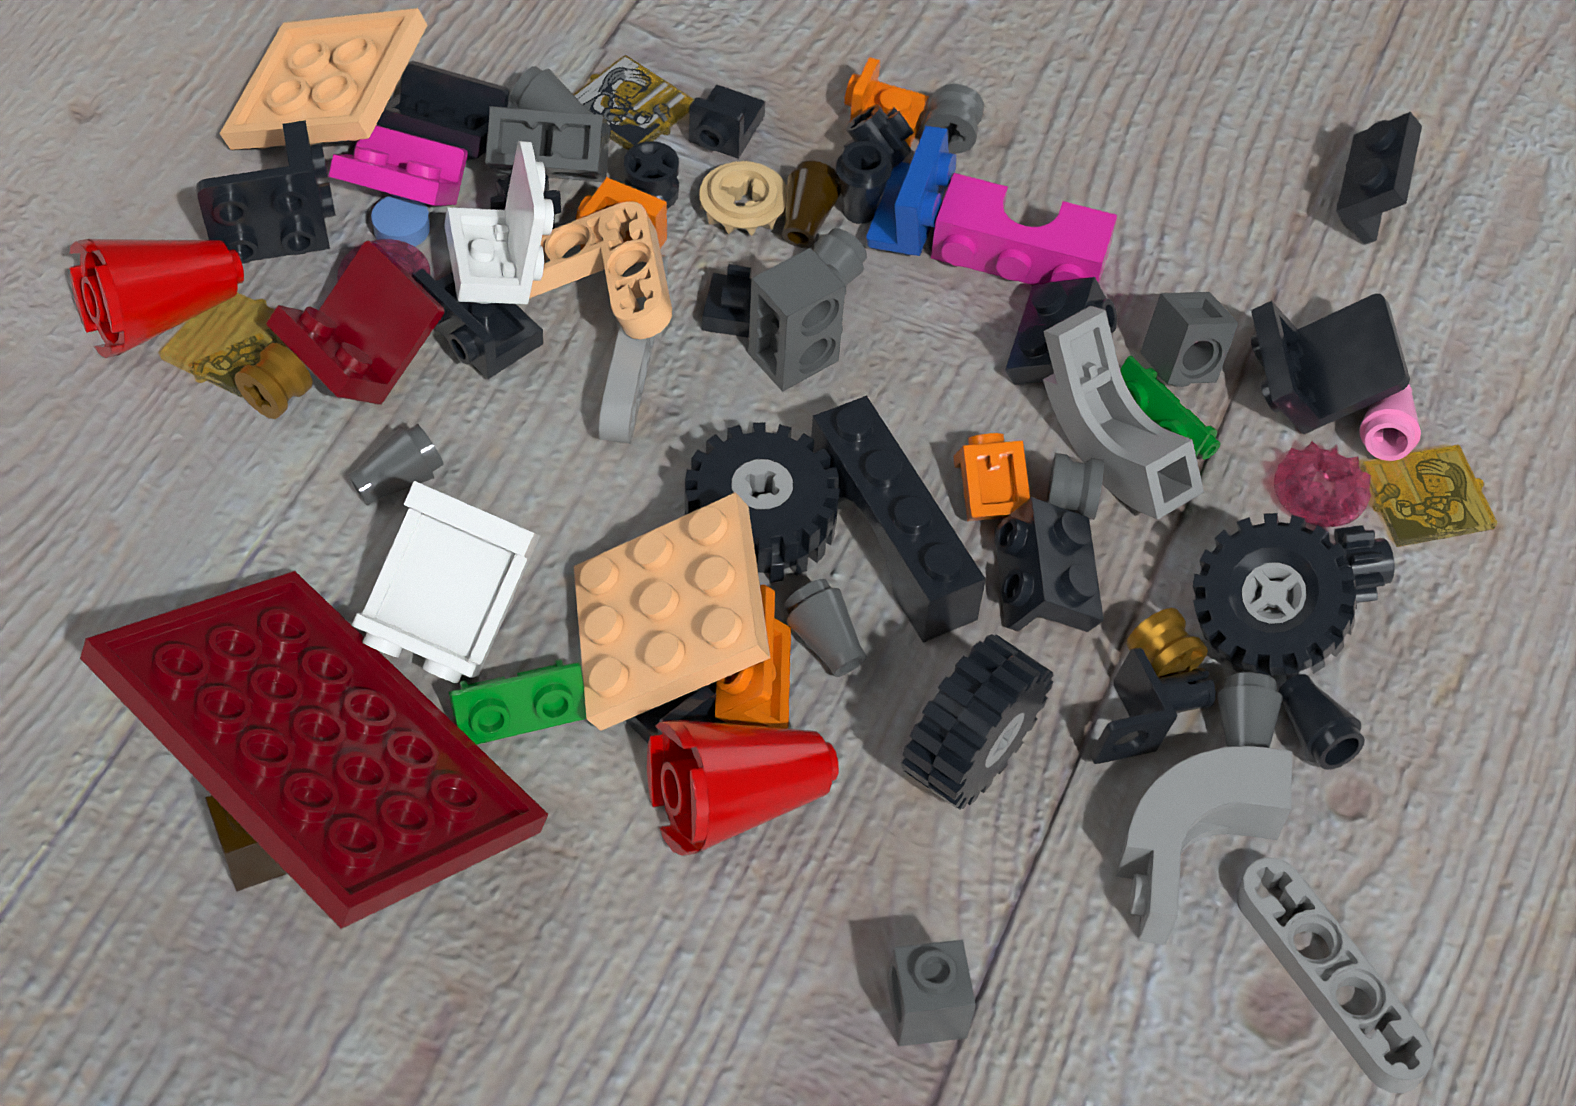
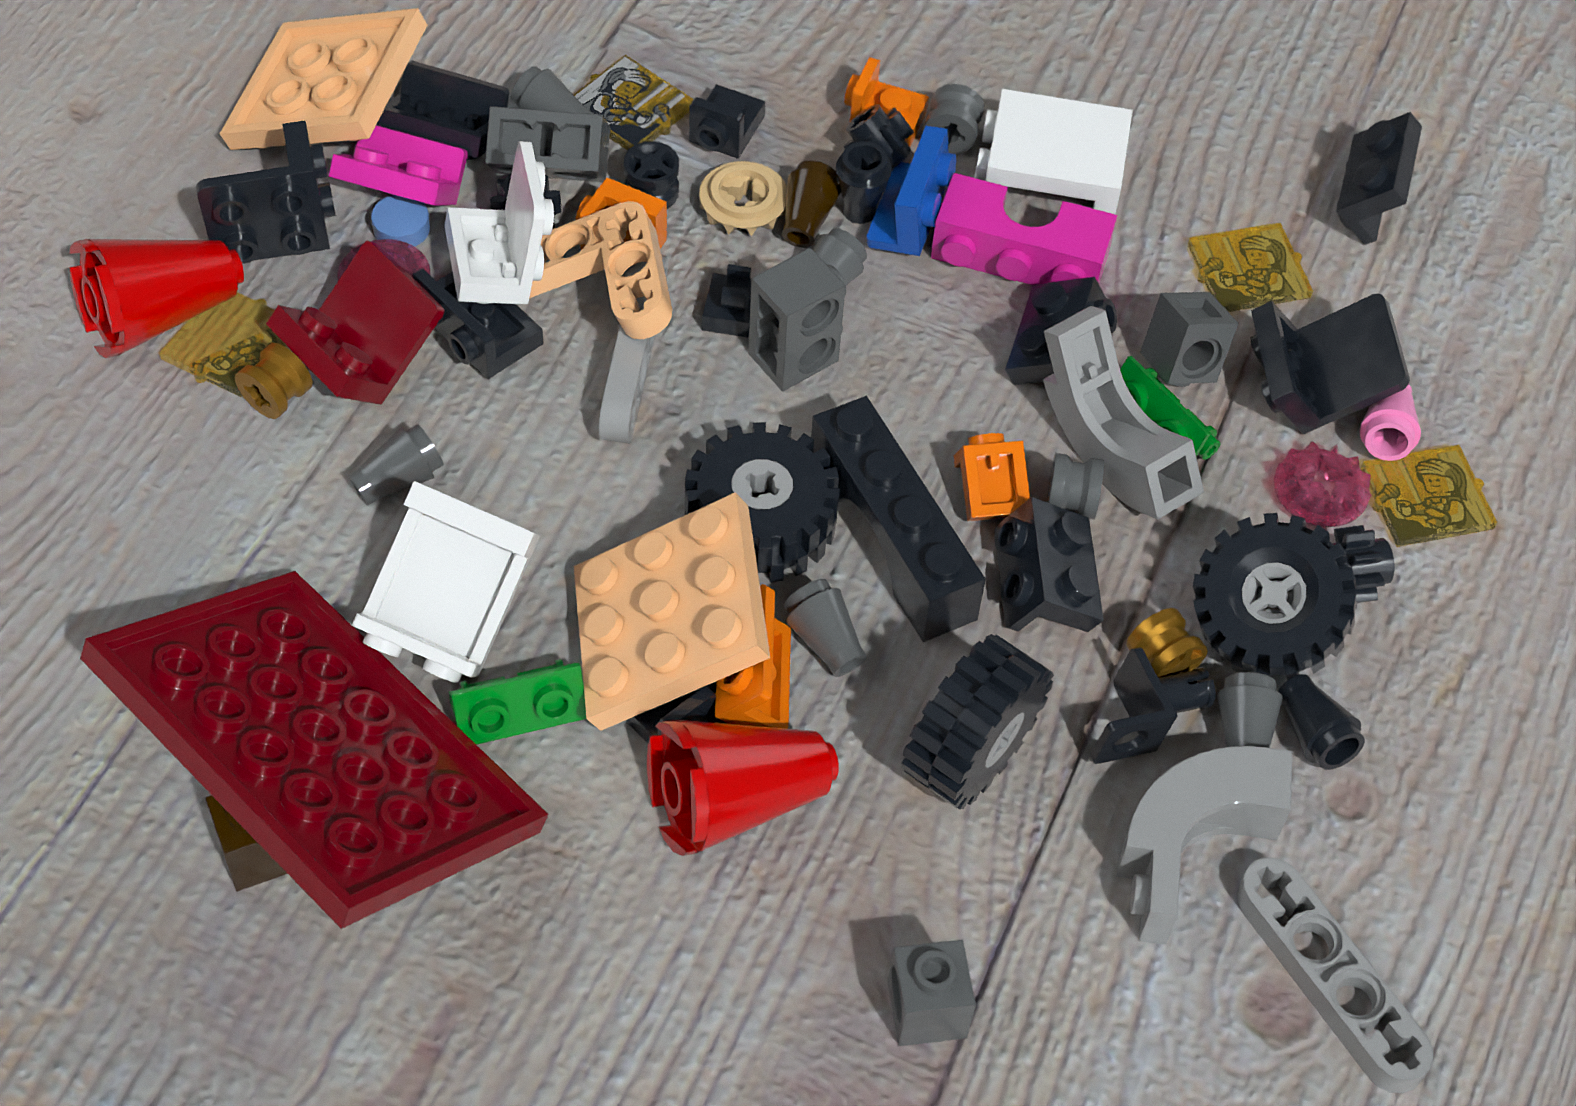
none -> white panel [975,89,1132,214]
none -> clear yellow piece [1188,222,1313,312]

